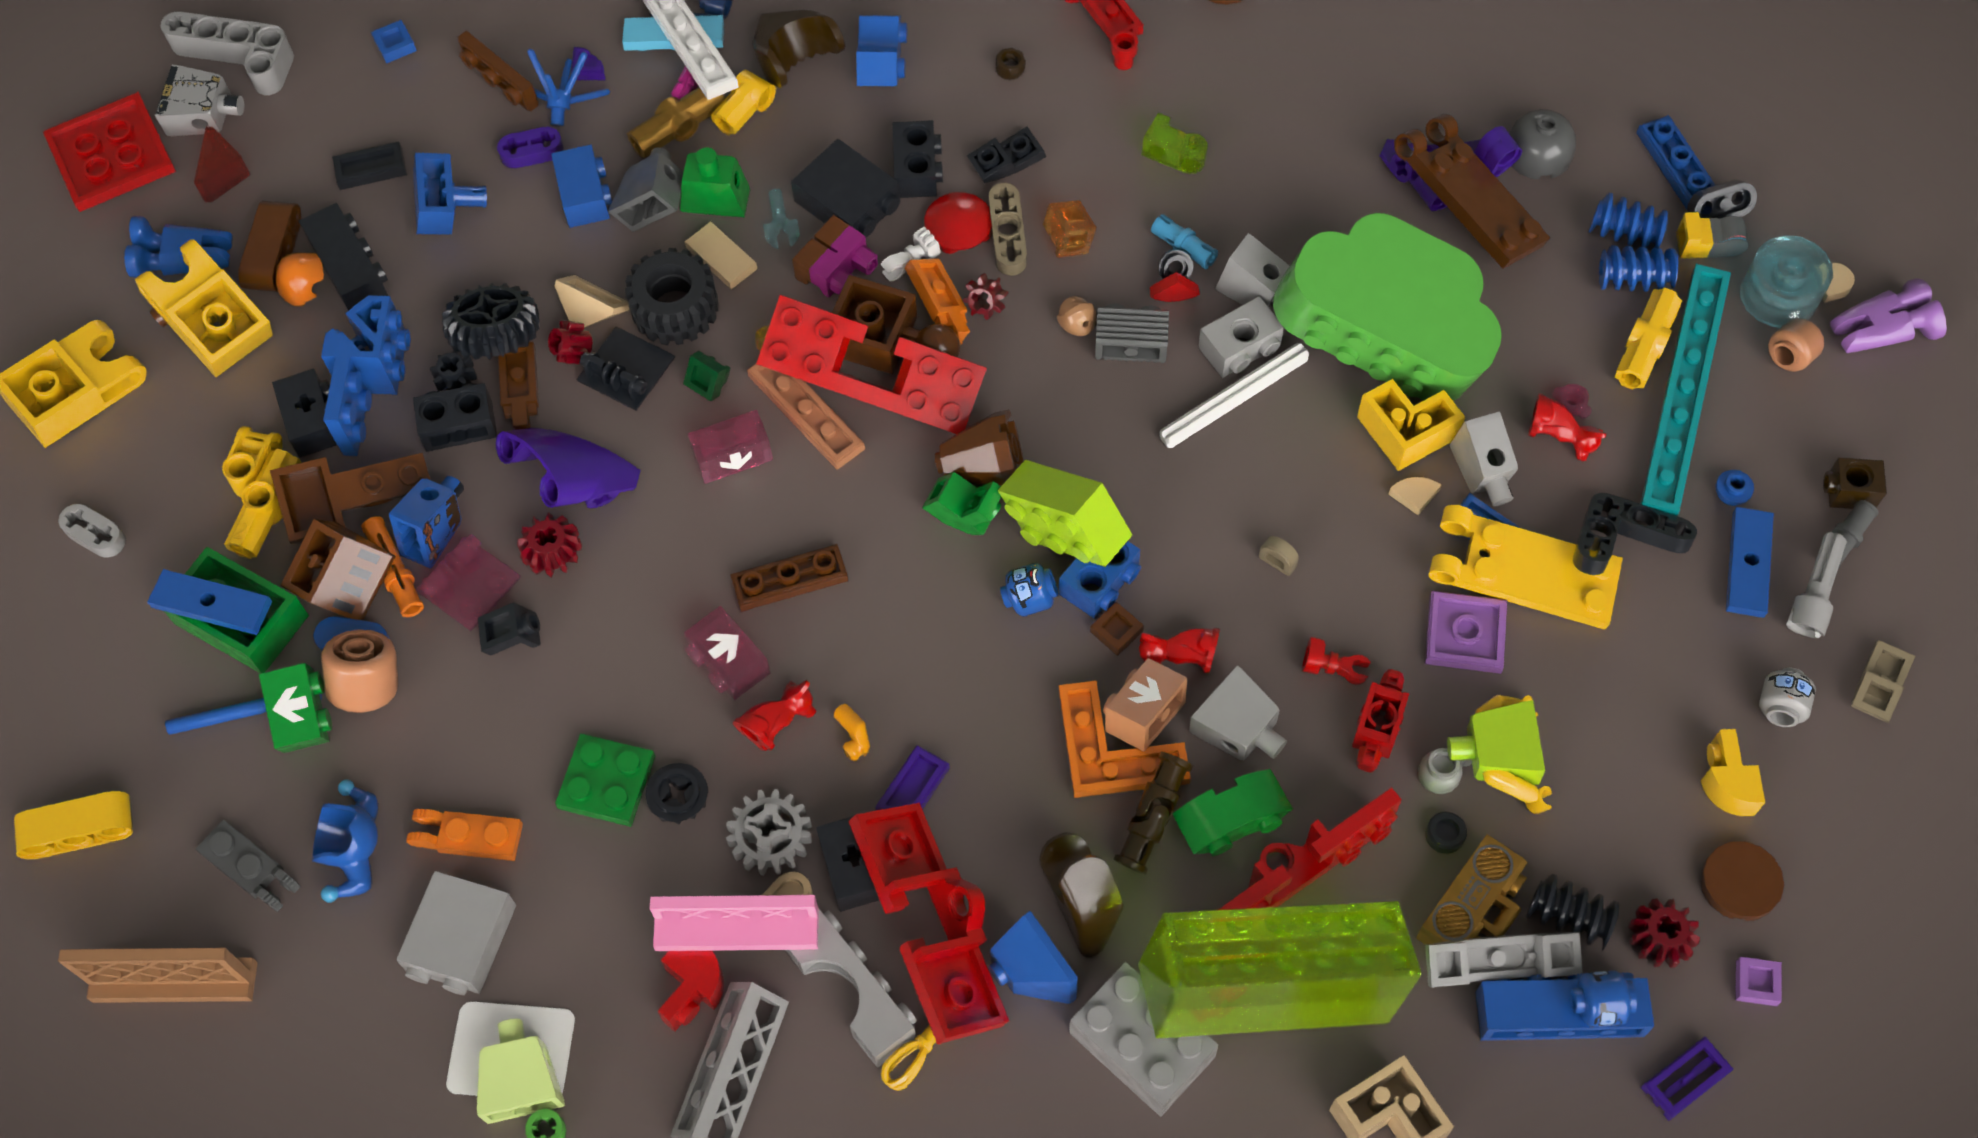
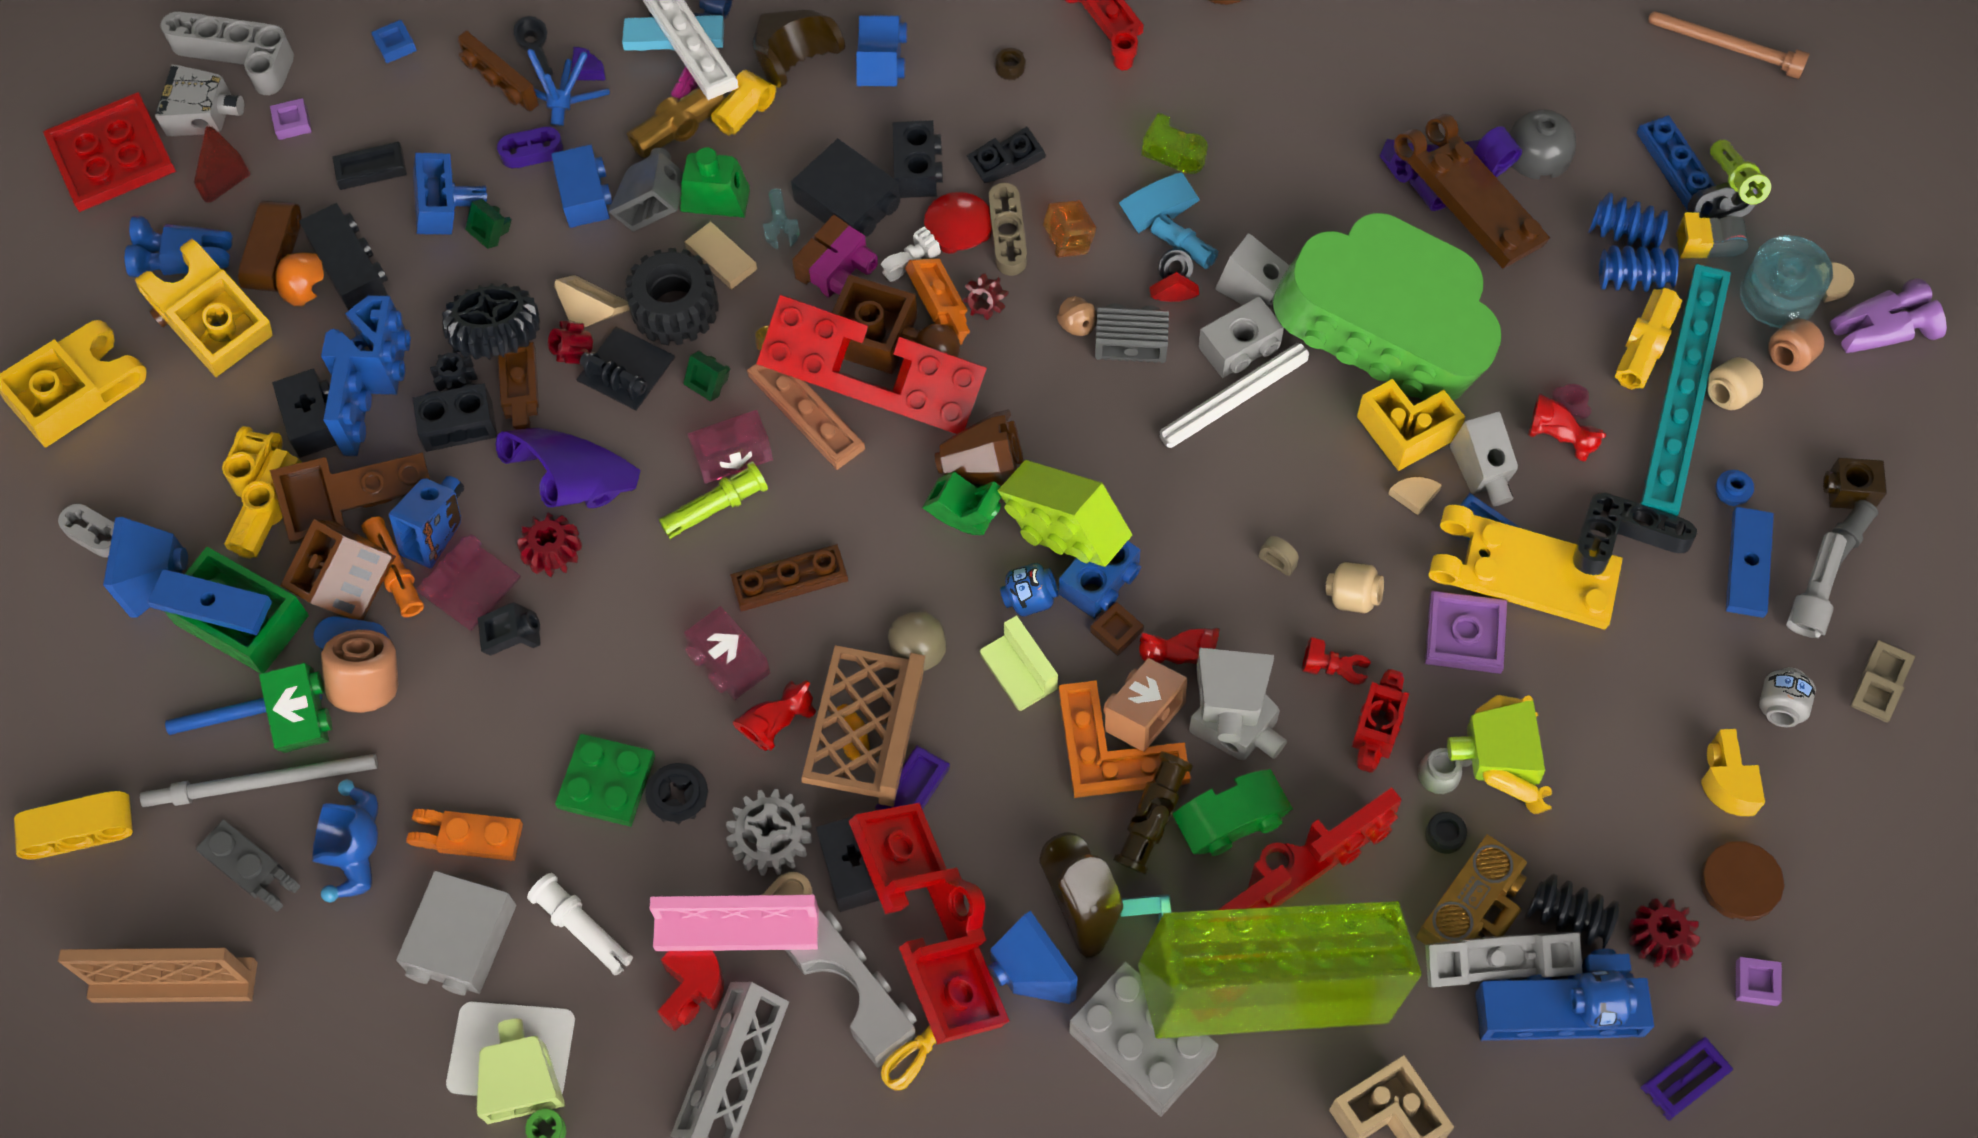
none -> blue slope [103,517,188,617]
none -> light grey bar [140,754,378,807]
none -> medium lavender tile [270,98,312,140]
none -> dark green tile [465,199,512,249]
none -> black bar [514,16,553,79]
none -> white pin [527,873,633,976]
none -> lime pin [658,461,768,539]
none -> medium nougat fence [802,645,925,807]
none -> dark tan hair [888,611,947,671]
none -> yellowish green panel [980,615,1058,711]
none -> dark azure slope [1119,172,1200,233]
none -> tile [1120,894,1174,940]
none -> light grey torso [1197,648,1274,743]
none -> tan head [1326,562,1384,613]
none -> blue plate [1582,949,1632,973]
none -> nougat piece [1648,12,1810,79]
none -> tan head [1707,357,1763,410]
none -> lime pin [1710,140,1771,204]

